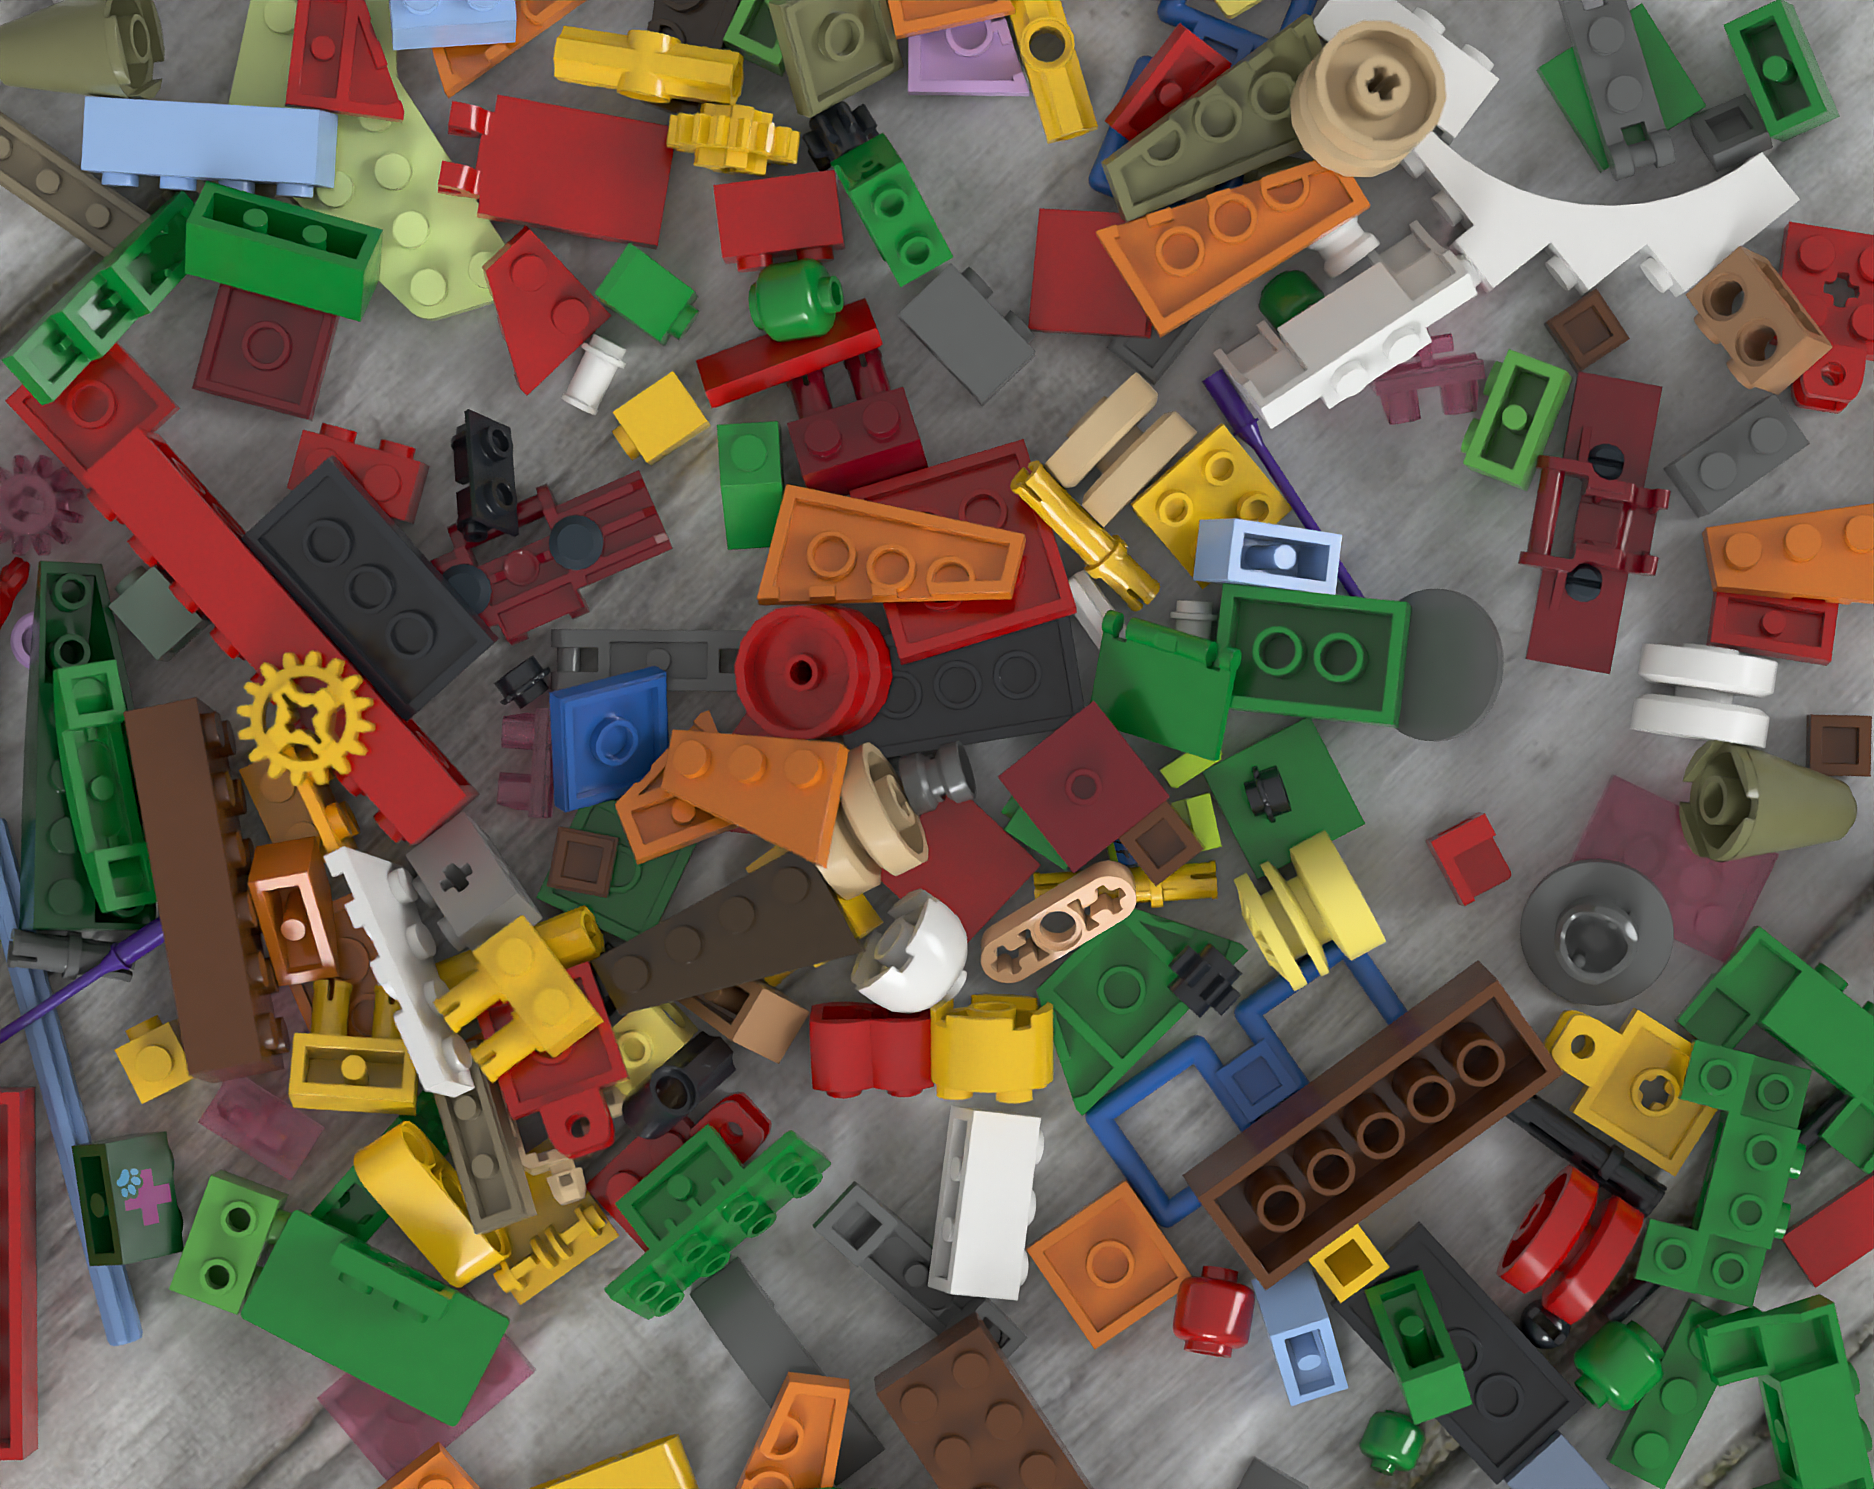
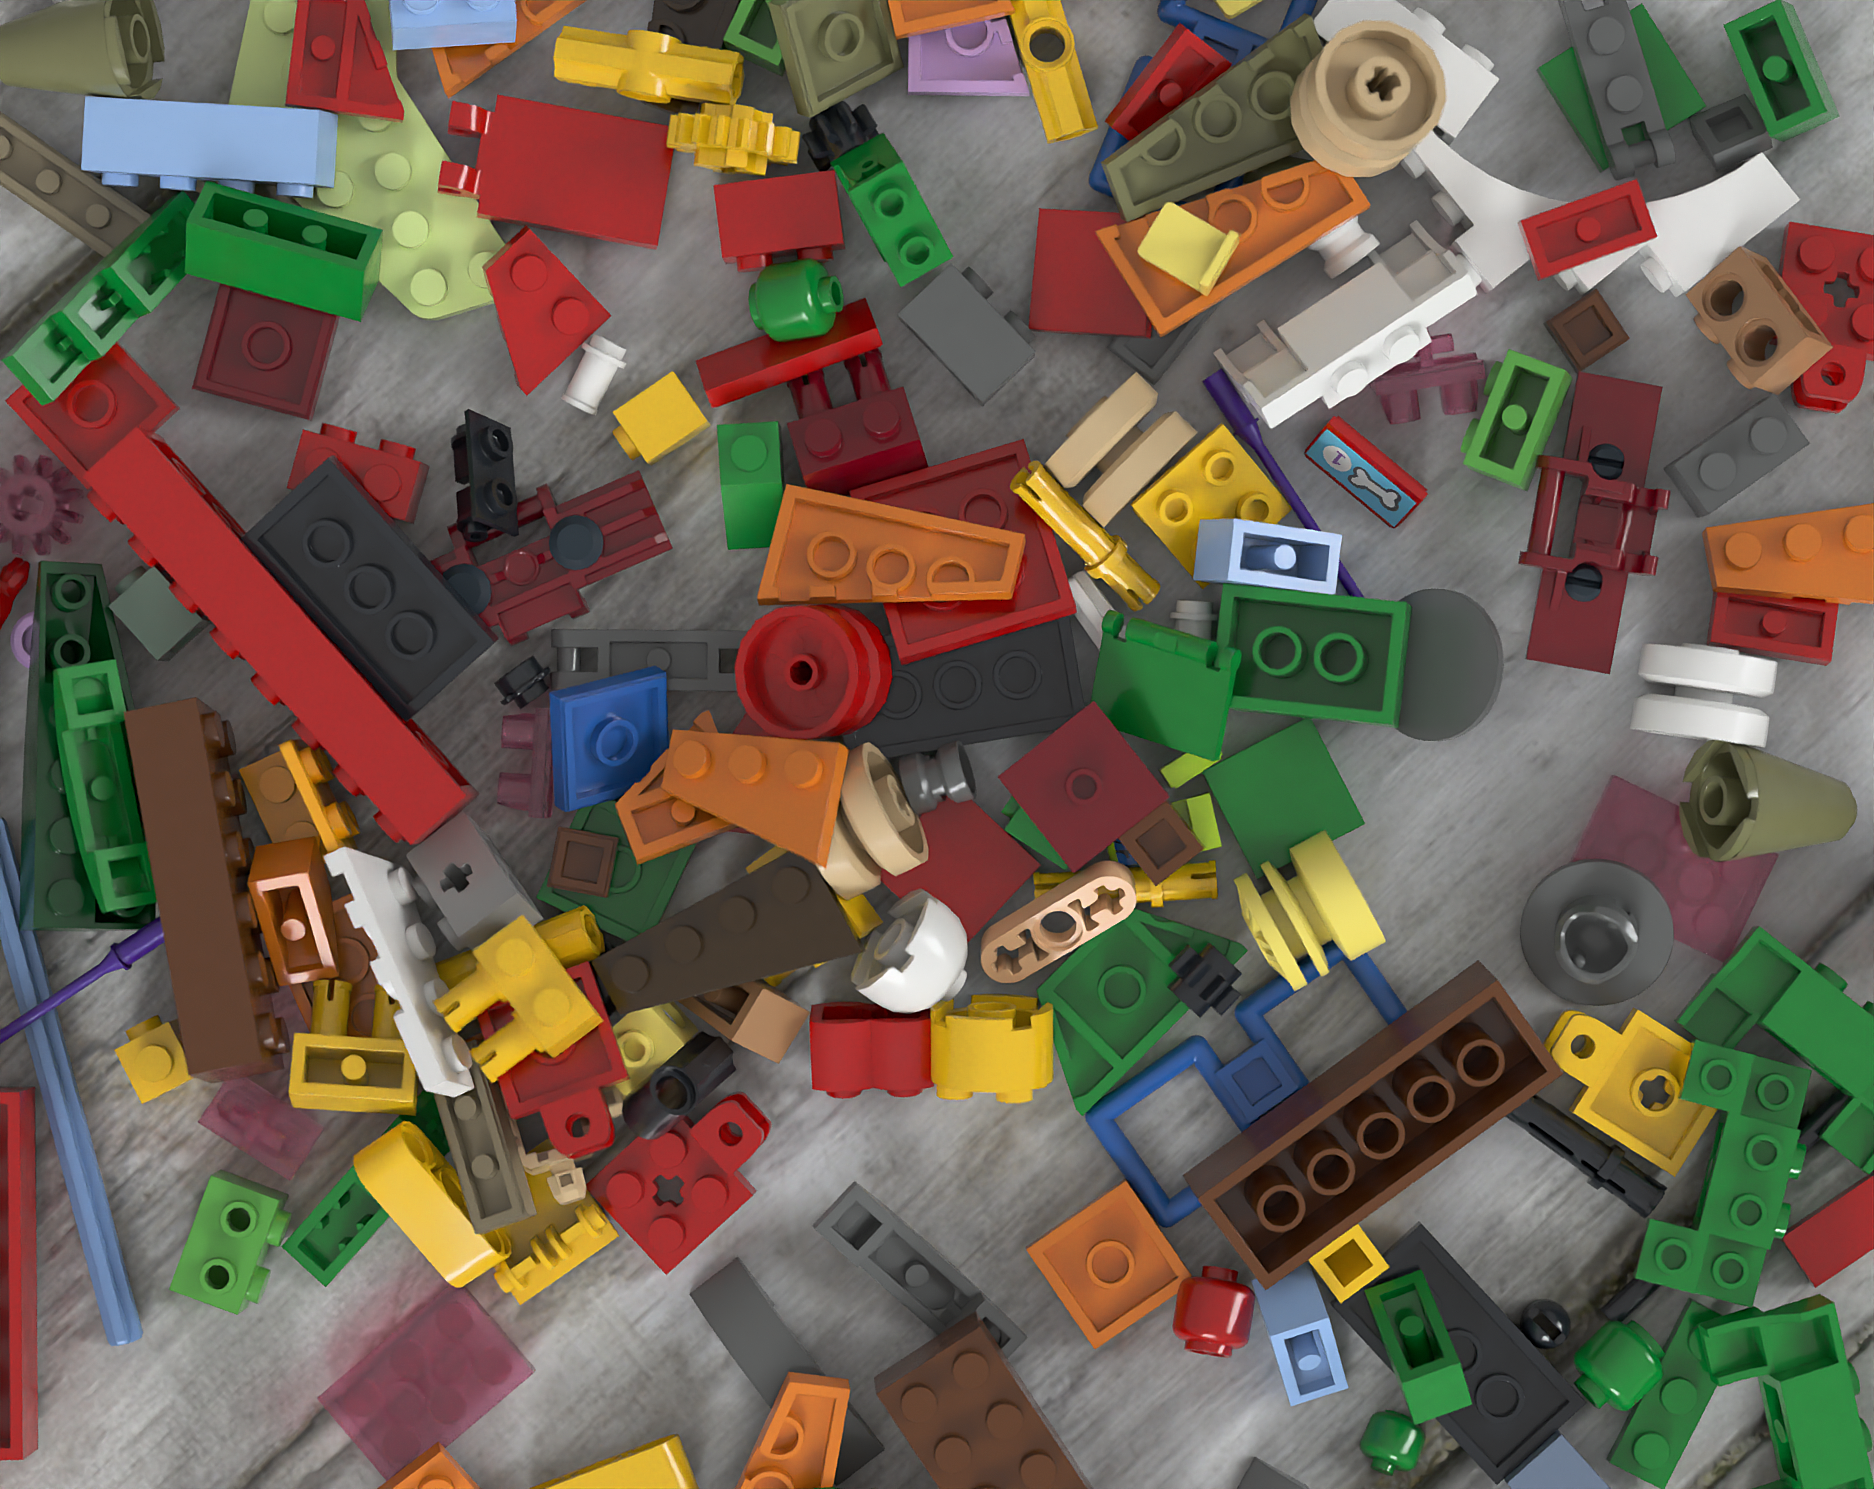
dark grey pin [7,928,135,982] -> none
dark green brick [71,1131,184,1266] -> none
yellow gear [237,651,375,786] -> none
green bracket [241,1209,510,1427] -> none
green slope [594,242,700,346] -> none
green bracket [604,1124,831,1320] -> none
white brick [928,1105,1044,1301] -> none
black plate [1244,765,1292,823] -> none
green piece [1258,270,1325,333] -> none
red panel [1425,812,1511,906] -> none
red wheel [1496,1164,1645,1325] -> none
reddish brown tile [1805,714,1872,777] -> none
none -> light yellow bracket [1138,202,1240,296]
none -> slope [1304,416,1428,528]
none -> red plate [1518,179,1658,281]

